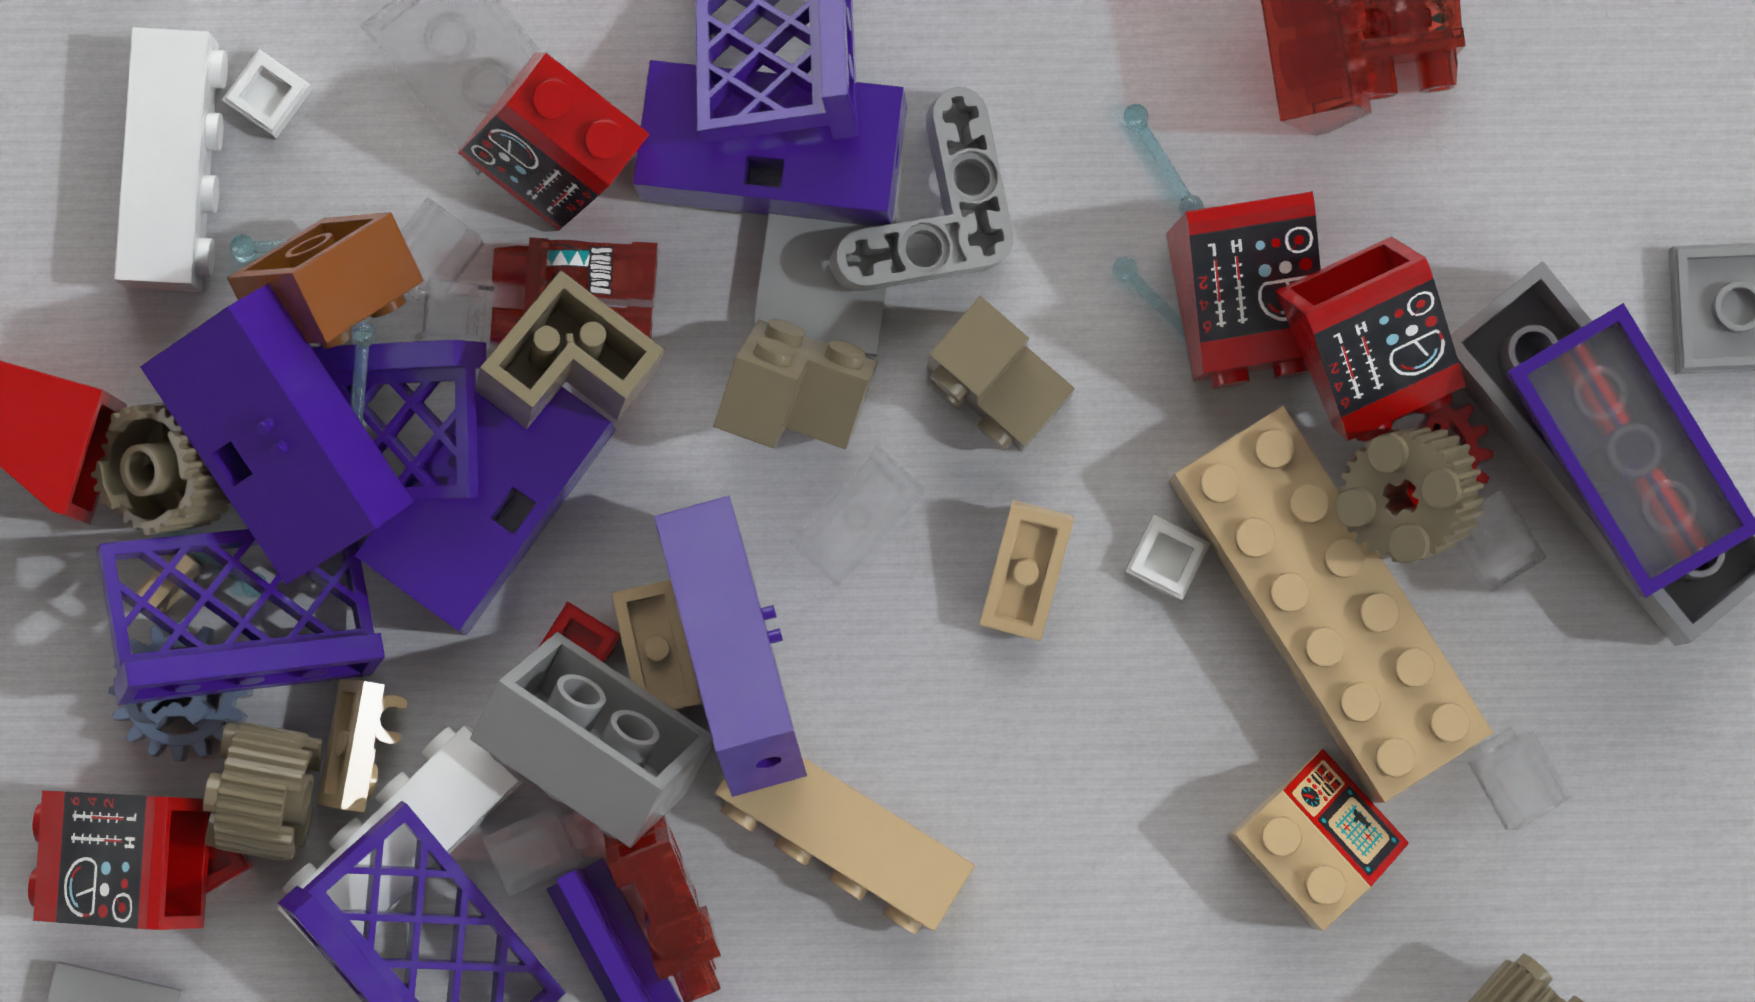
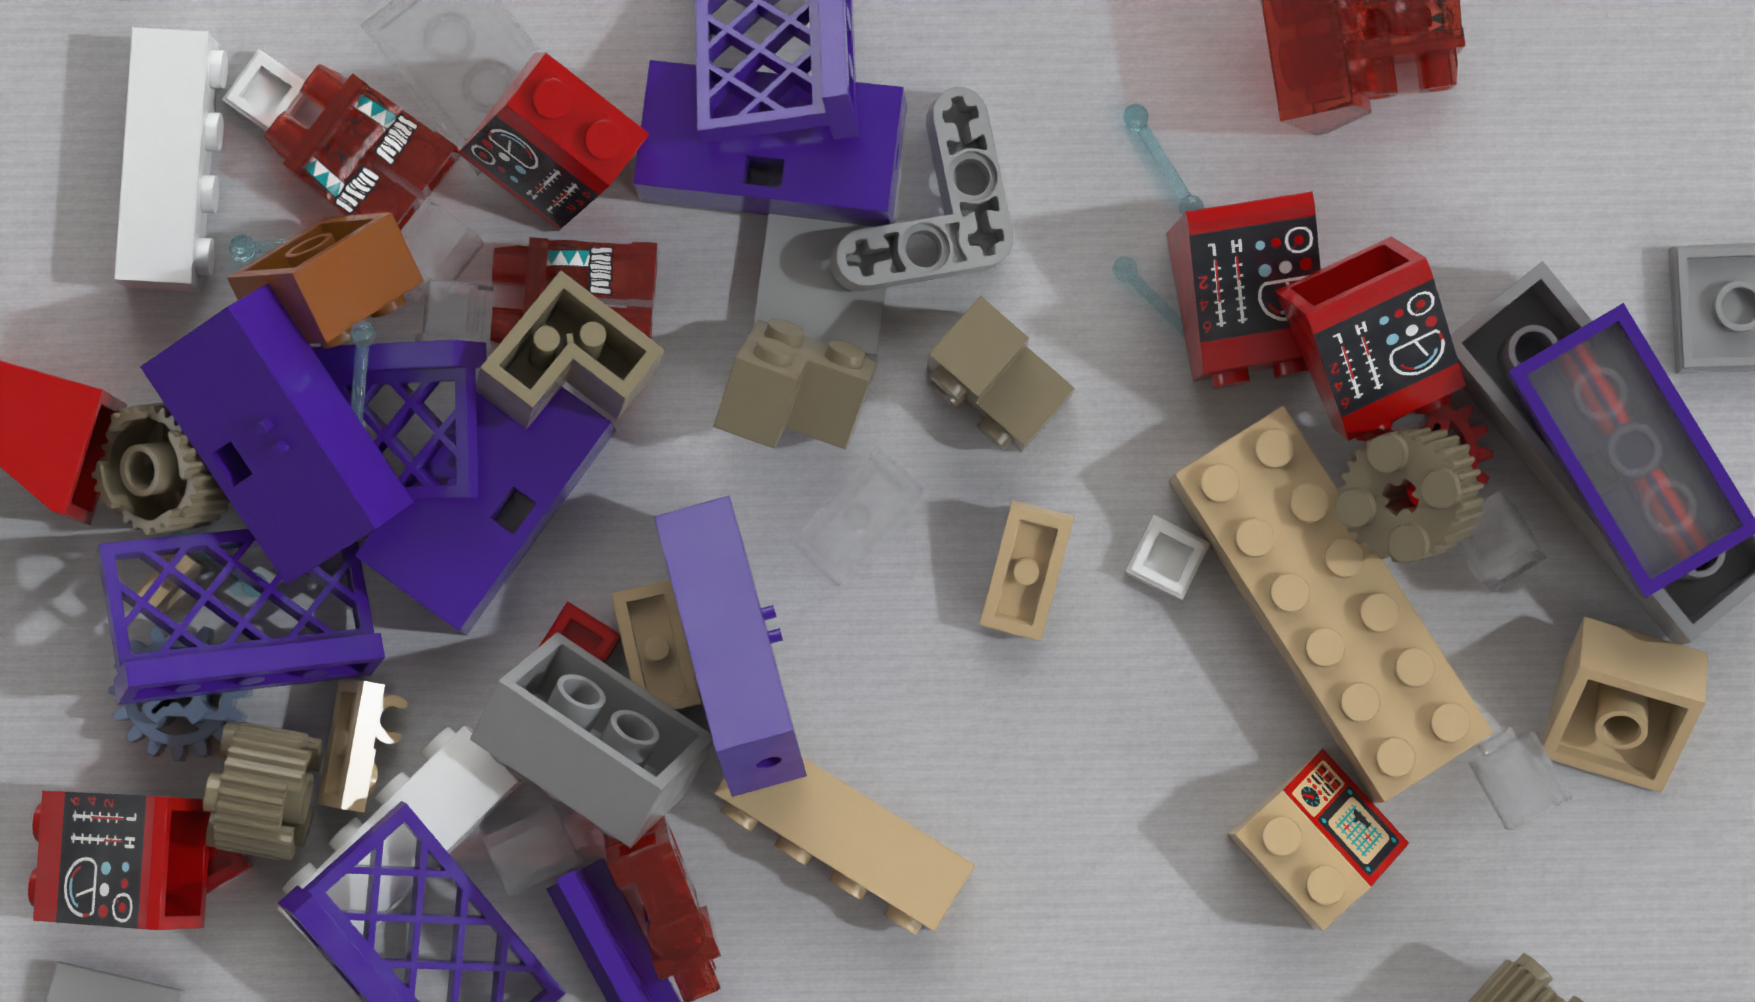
none -> clear red hips [263,64,460,233]
none -> tan slope [1539,616,1708,793]

